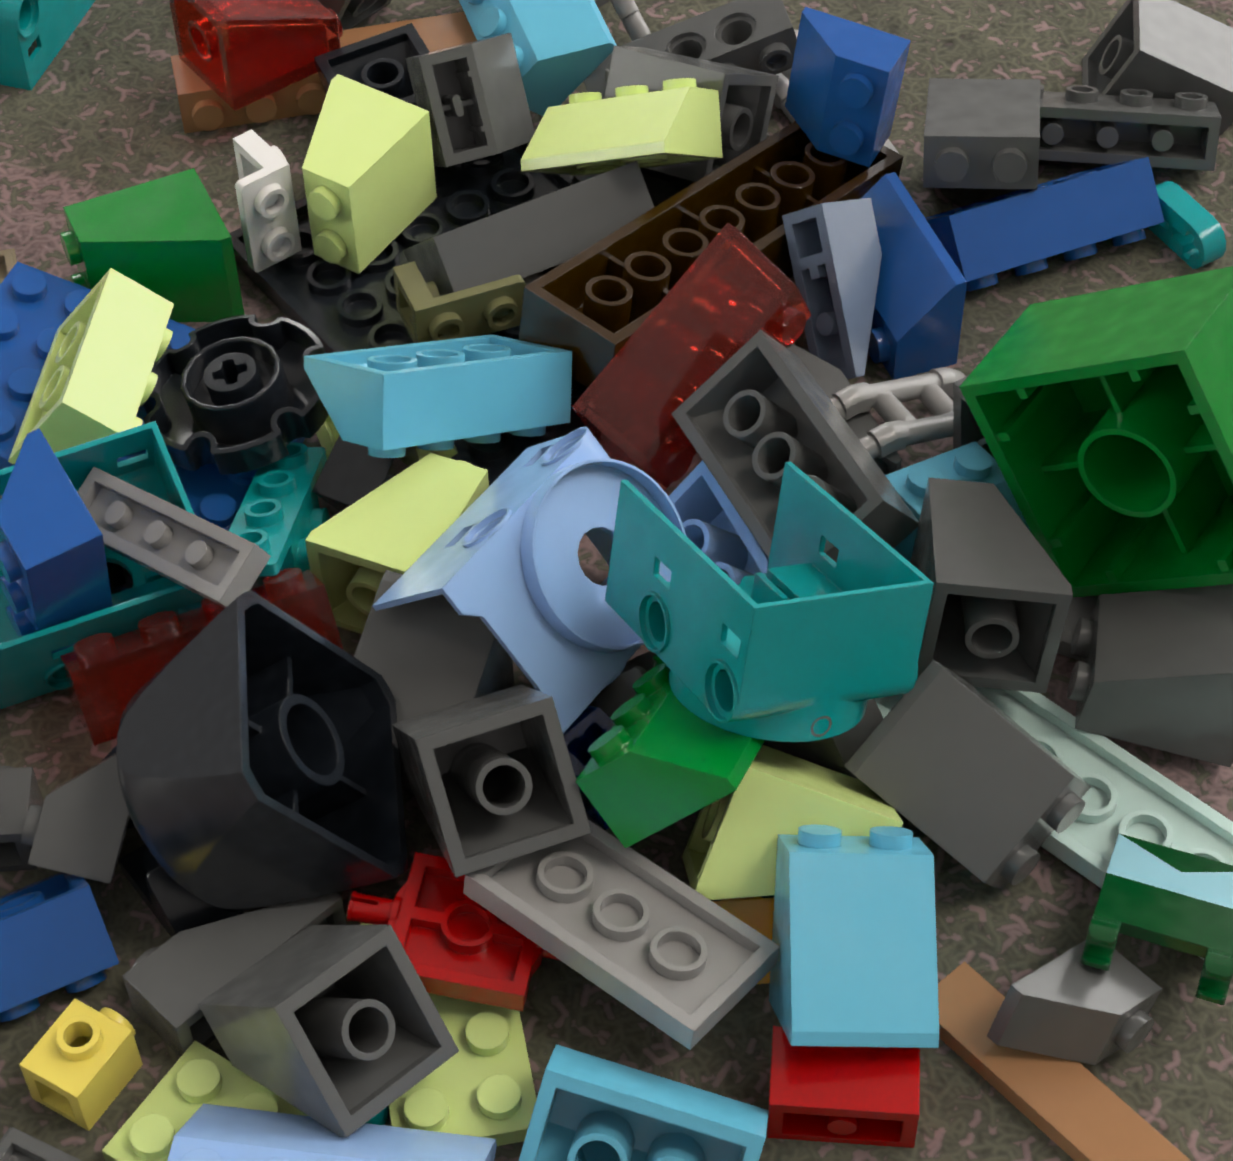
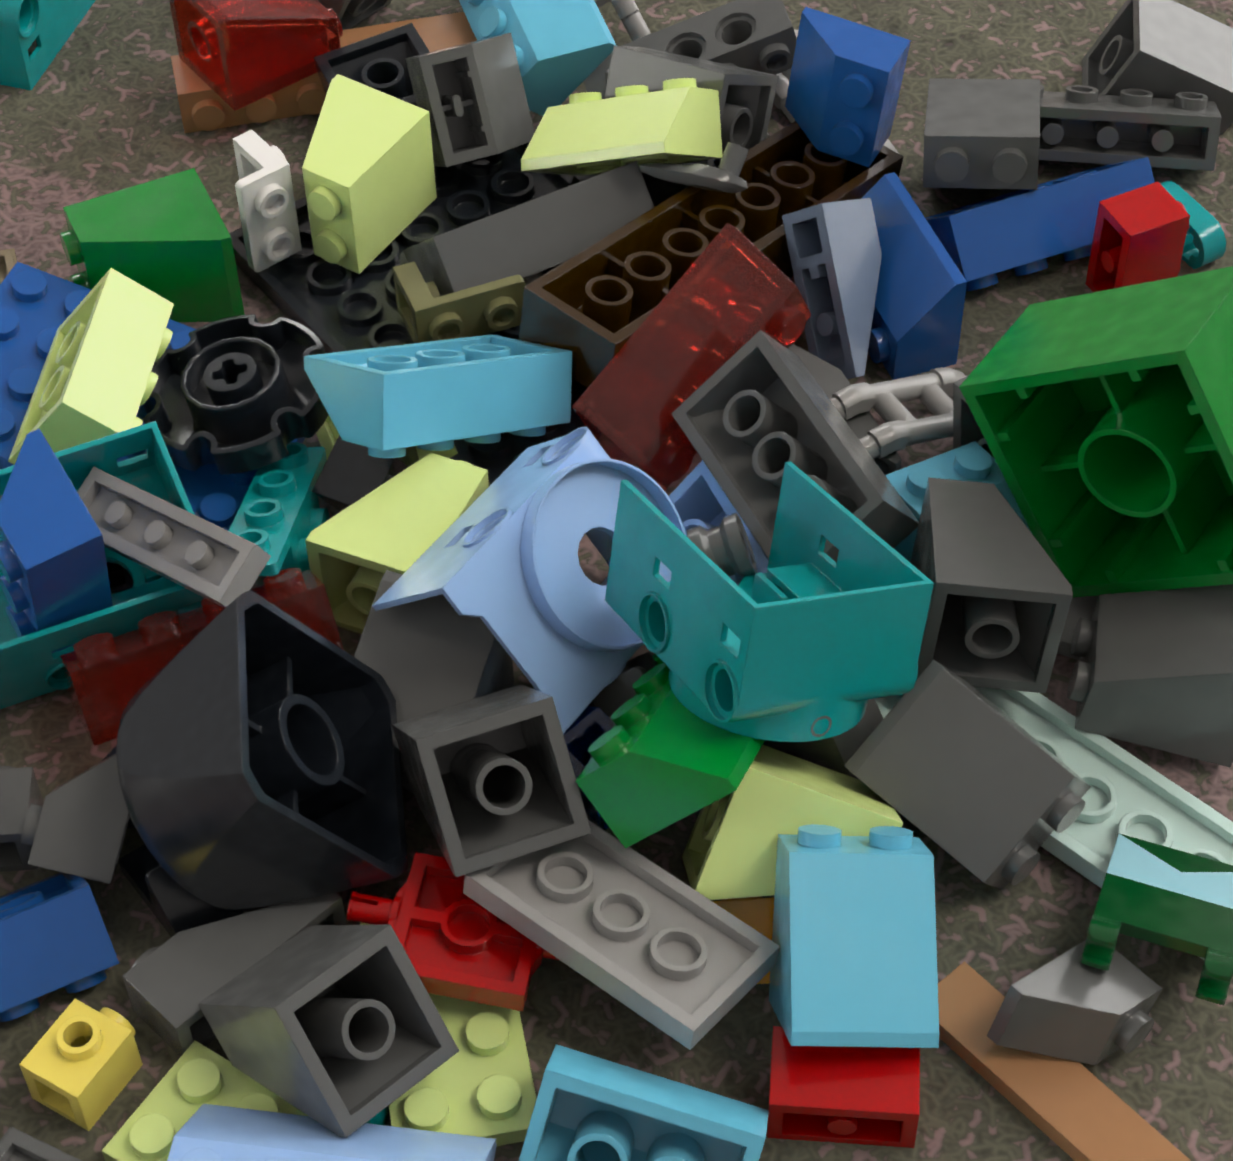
none -> dark grey bar [640,142,749,194]
none -> dark grey wheel [687,513,757,577]
none -> red brick [1085,181,1190,292]

